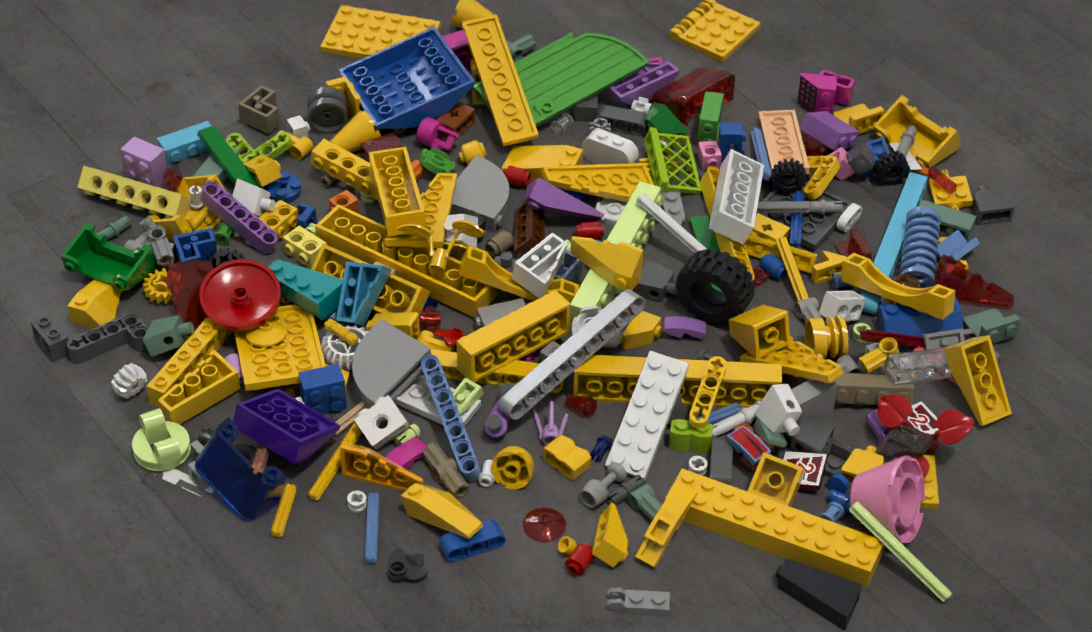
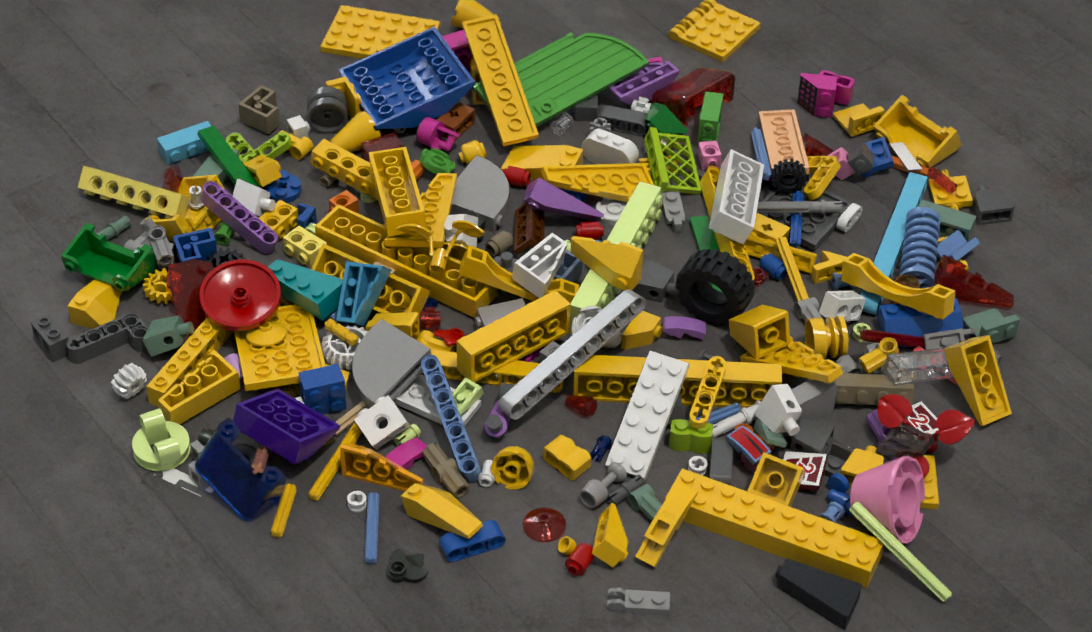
lavender brick [120,137,168,187] -> none
sand green piece [506,34,536,63] -> none
lavender plant [532,401,568,445] -> none
white axle [636,193,707,253] -> none
blue brick [718,122,746,162] -> none
medium lavender brick [800,111,860,150] -> none
clear red panel [835,228,872,259] -> none
black tyre [874,151,910,186] -> none
light grey pin [897,125,917,158] -> none

